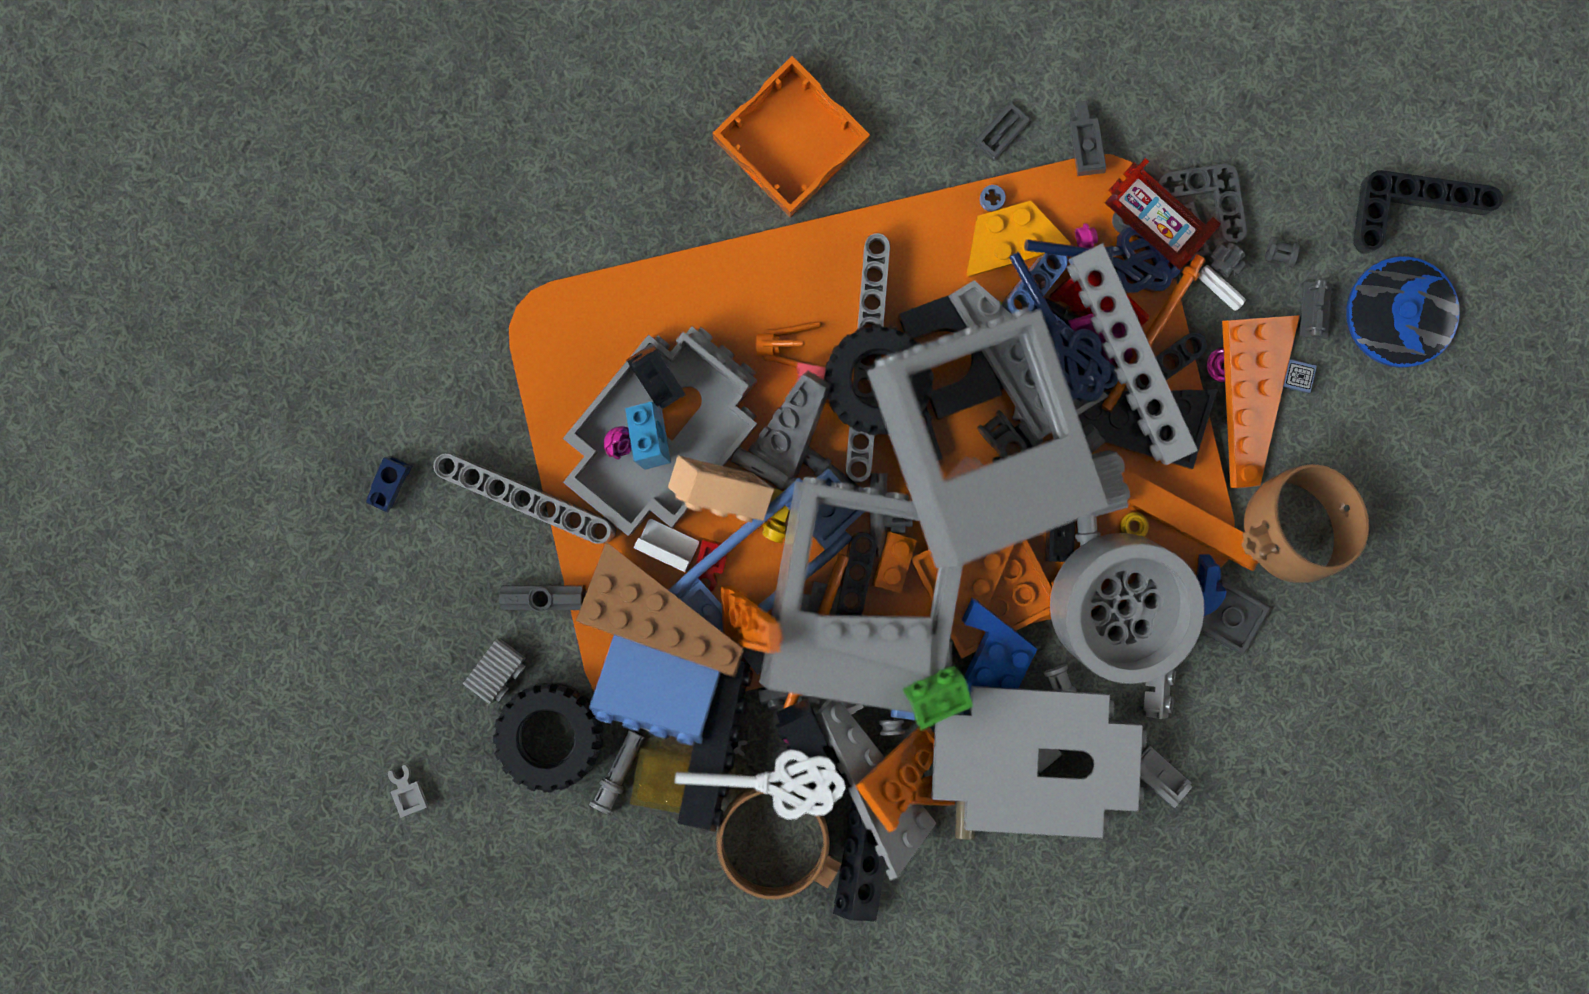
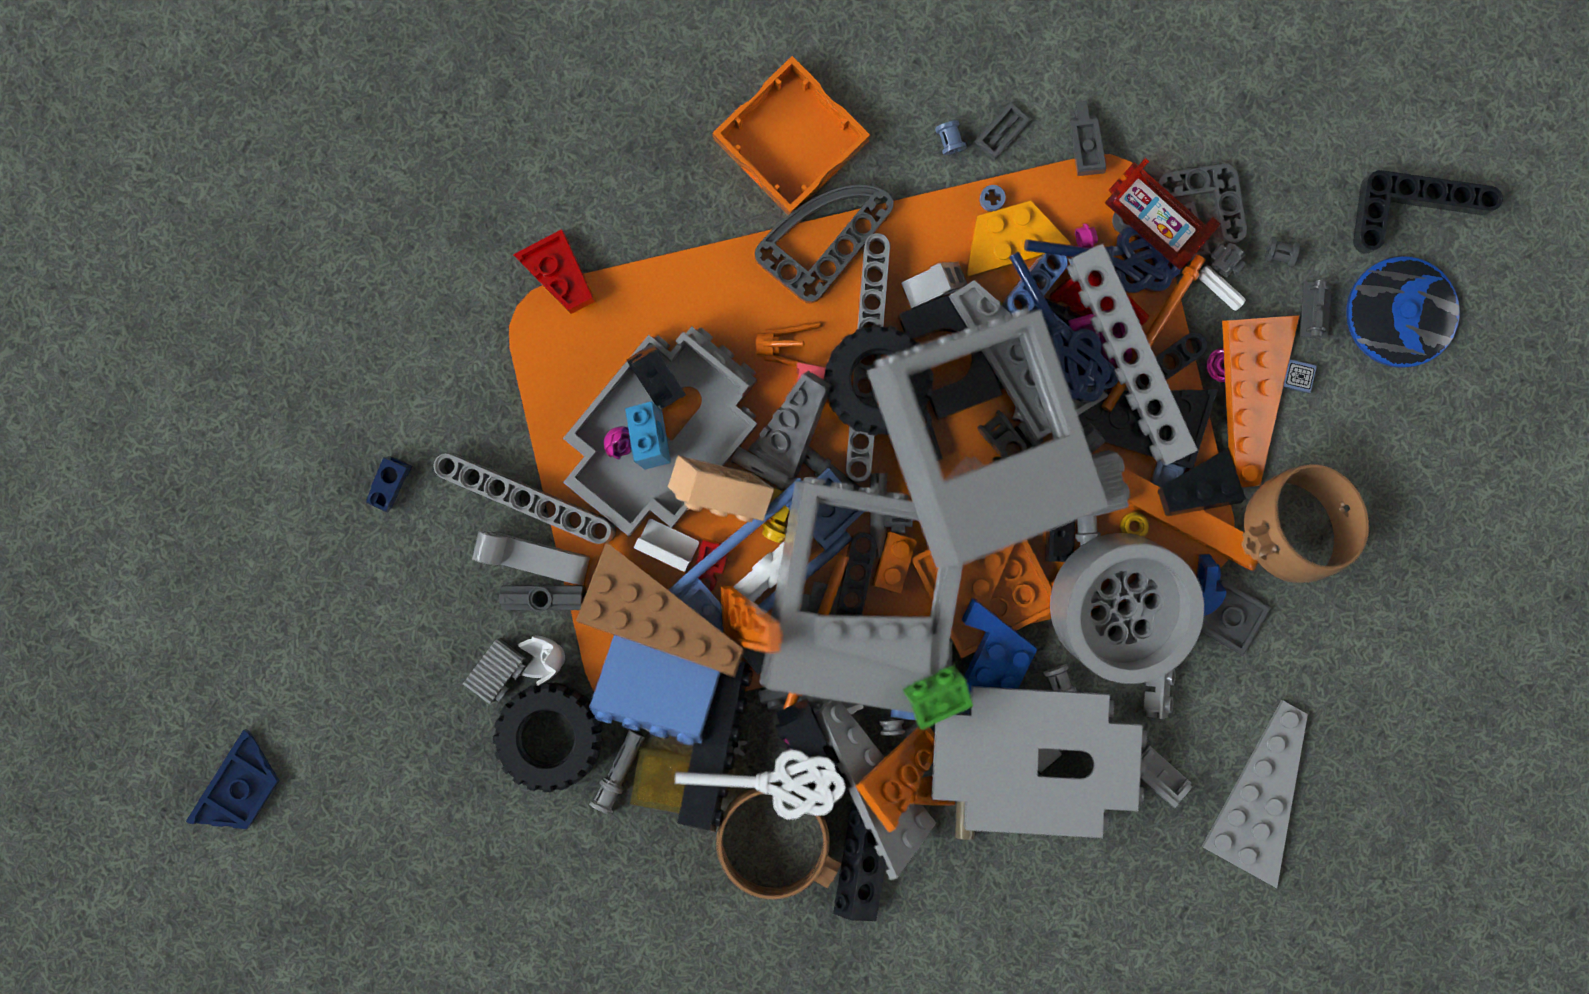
light grey plate [388,764,428,818] -> none
none -> dark blue wing [186,729,279,829]
none -> light grey beam [472,531,590,585]
none -> red wing [513,229,596,314]
none -> white piece [518,635,565,686]
none -> white piece [733,541,785,602]
none -> dark grey beam [755,185,894,303]
none -> light grey tile [901,261,967,309]
none -> sand blue bush [935,120,967,155]
none -> sand blue tile [1150,460,1185,487]
none -> black wing [1157,448,1246,516]
none -> light grey wing [1202,700,1308,888]

